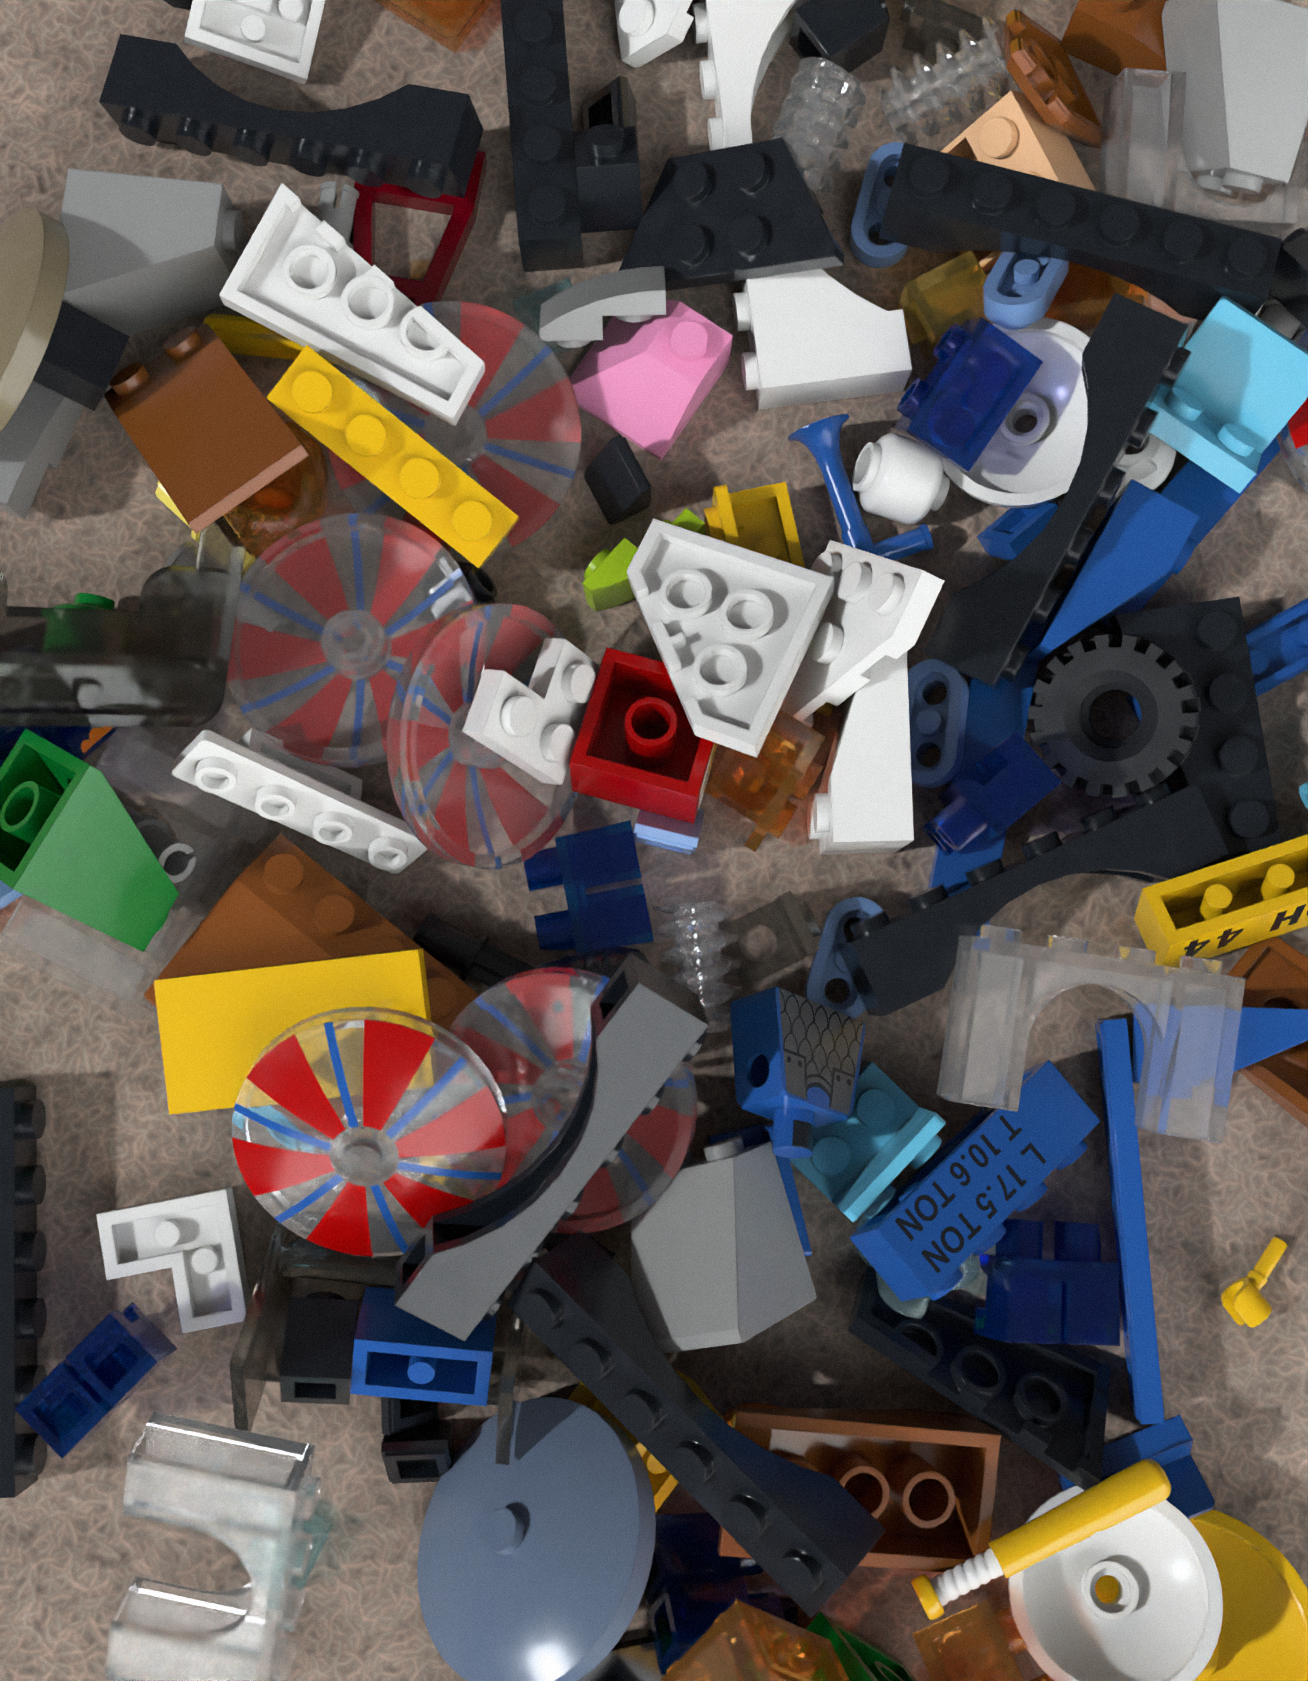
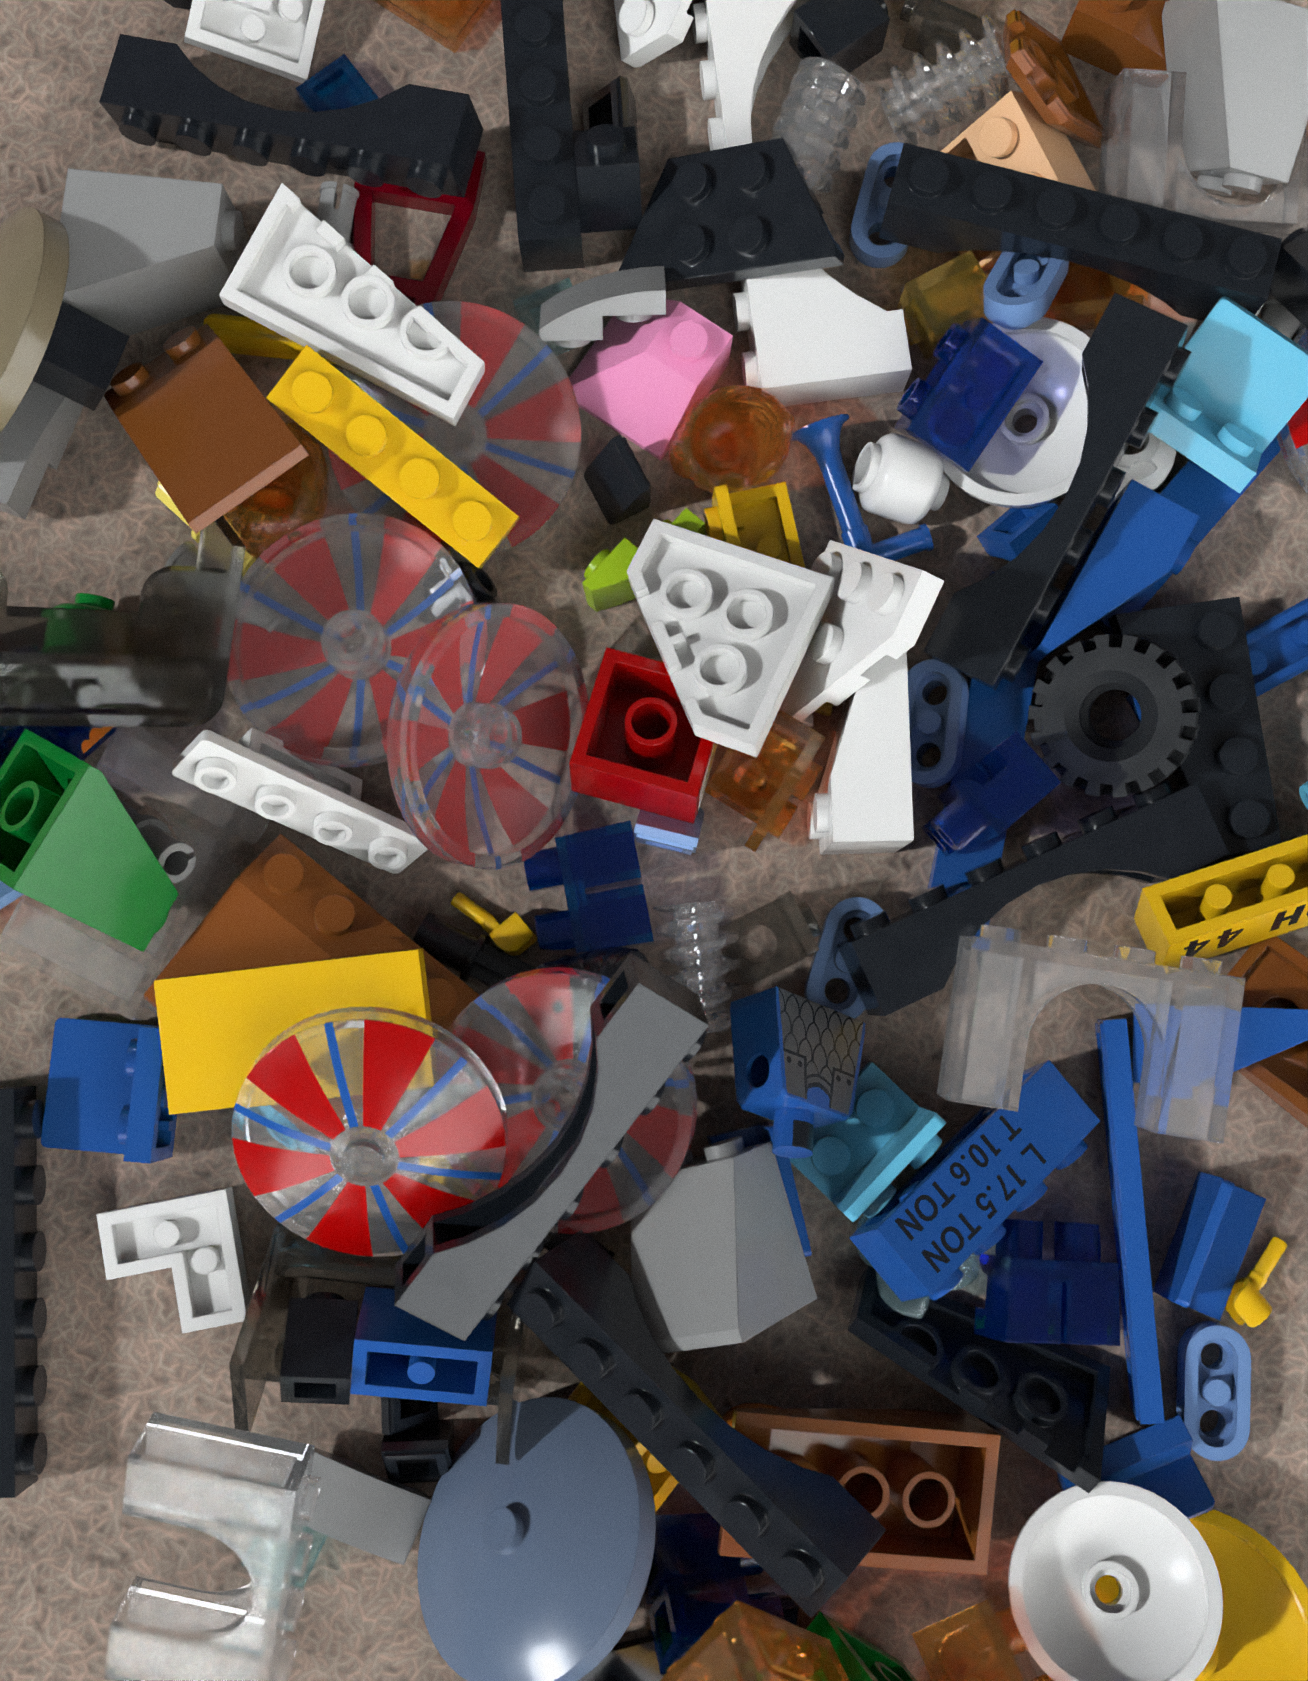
clear blue hips [15,1302,178,1459] -> none
white plate [462,637,600,785] -> none
yellow piece [911,1458,1171,1620] -> none
none -> blue bracket [41,1018,177,1164]
none -> light grey slope [273,1443,431,1565]
none -> clear blue tile [296,54,379,112]
none -> yellow hand [451,892,537,956]
none -> clear orange hair [669,385,795,493]
none -> blue panel [1153,1171,1266,1321]
none -> medium blue plate [1176,1321,1251,1461]

